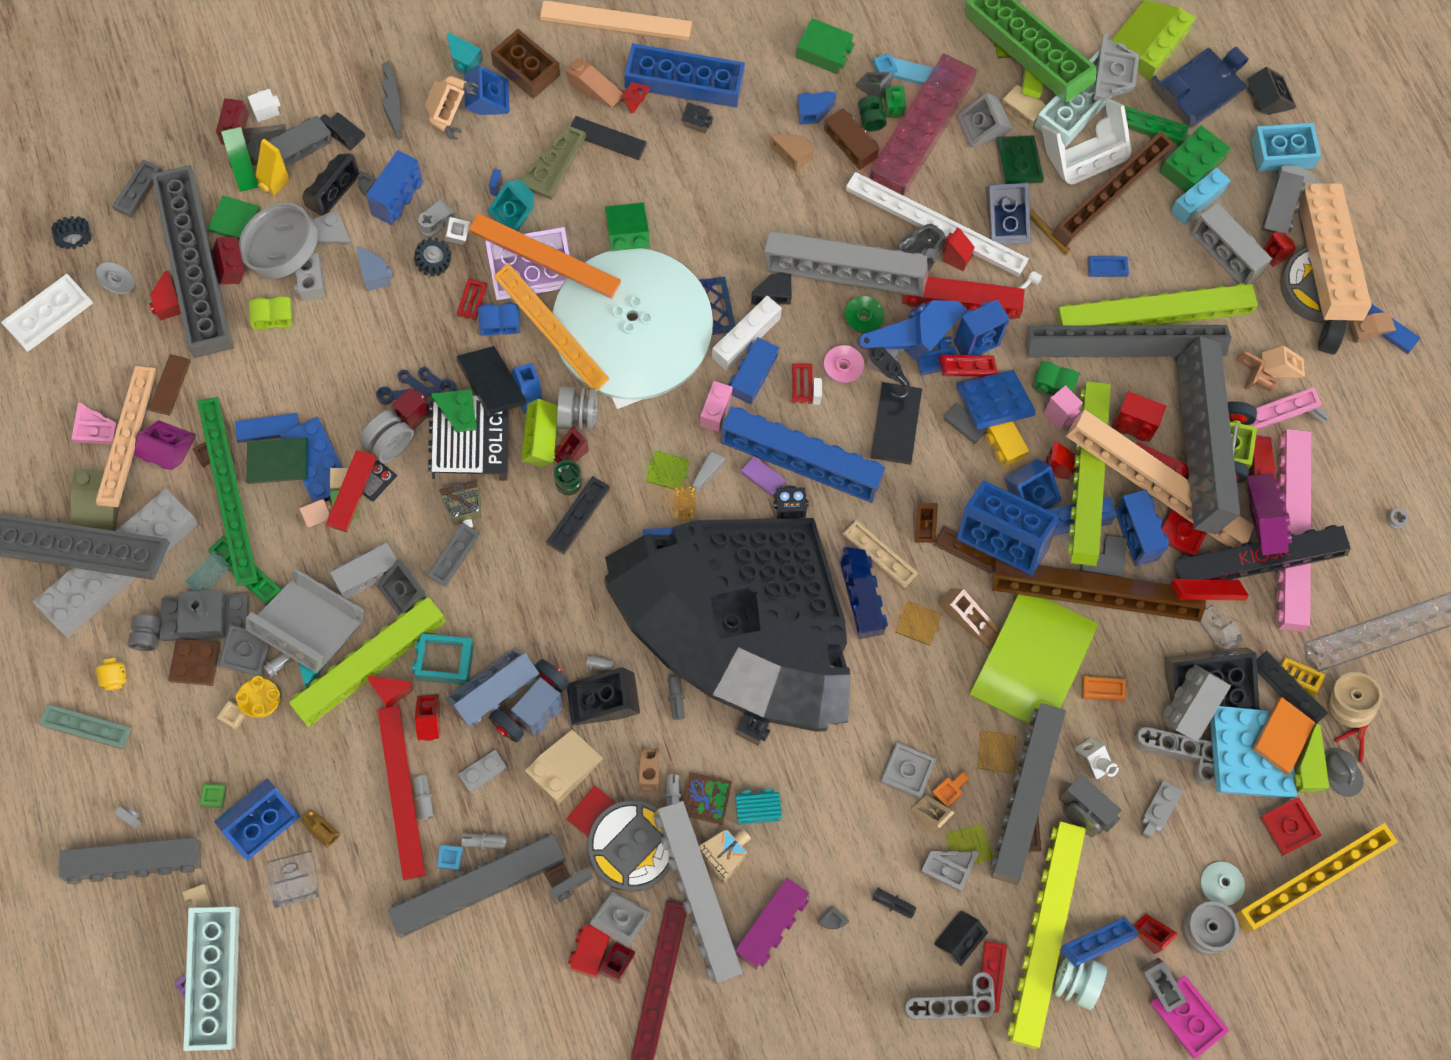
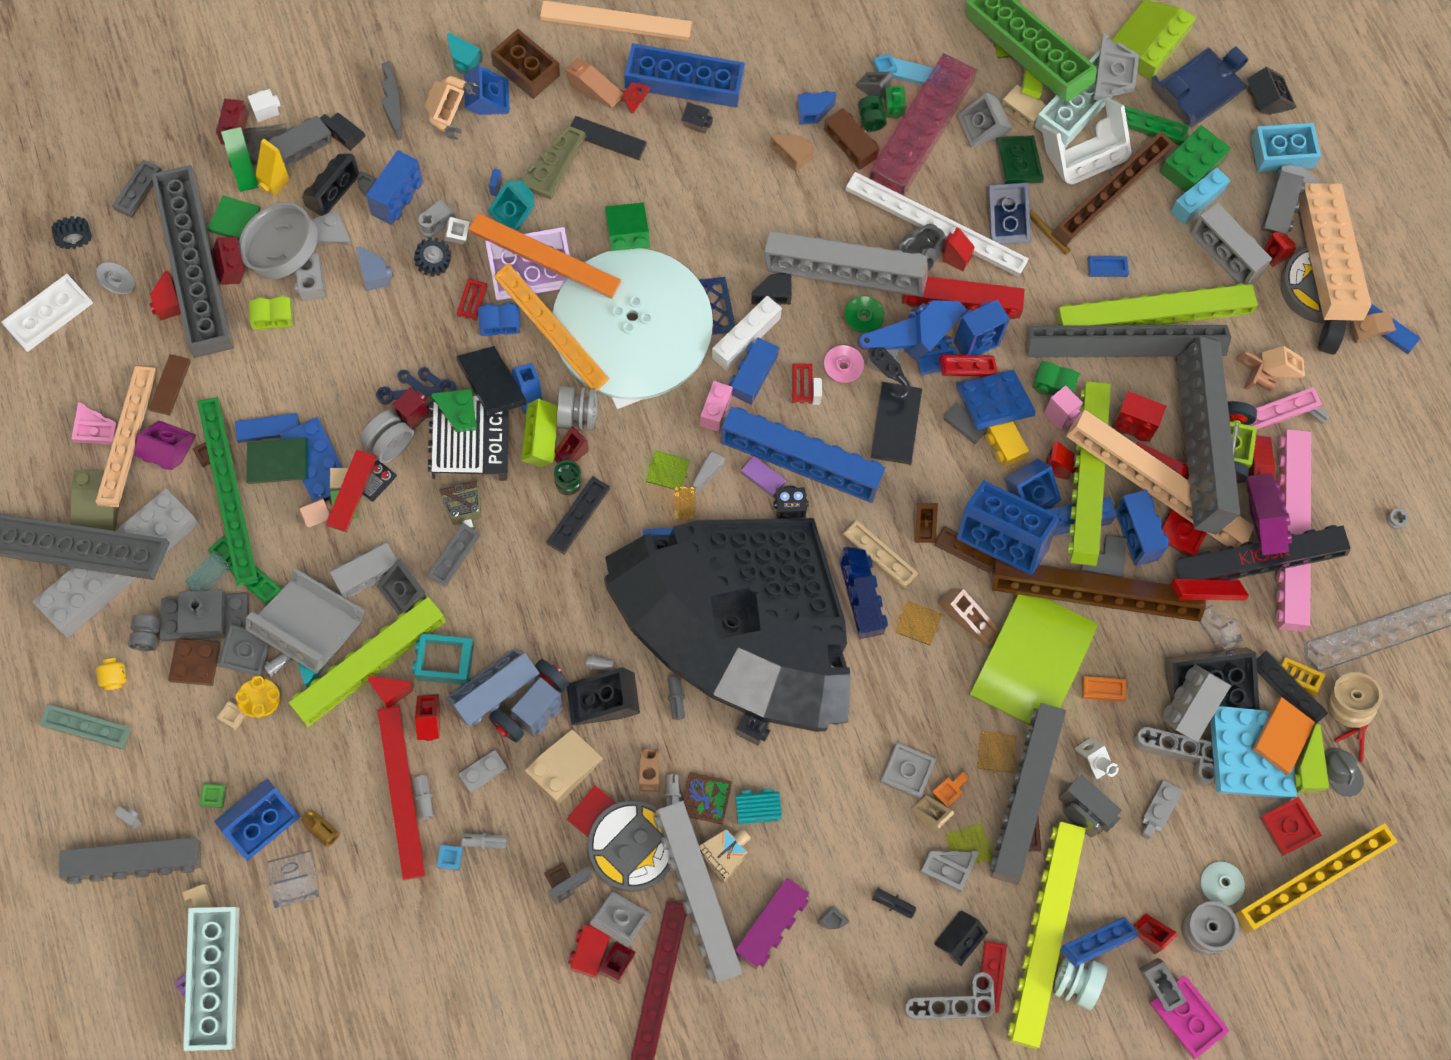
dark grey brick [388,834,565,938] -> none
green brick [796,18,855,74] -> none
white hand [1018,272,1042,288] -> none

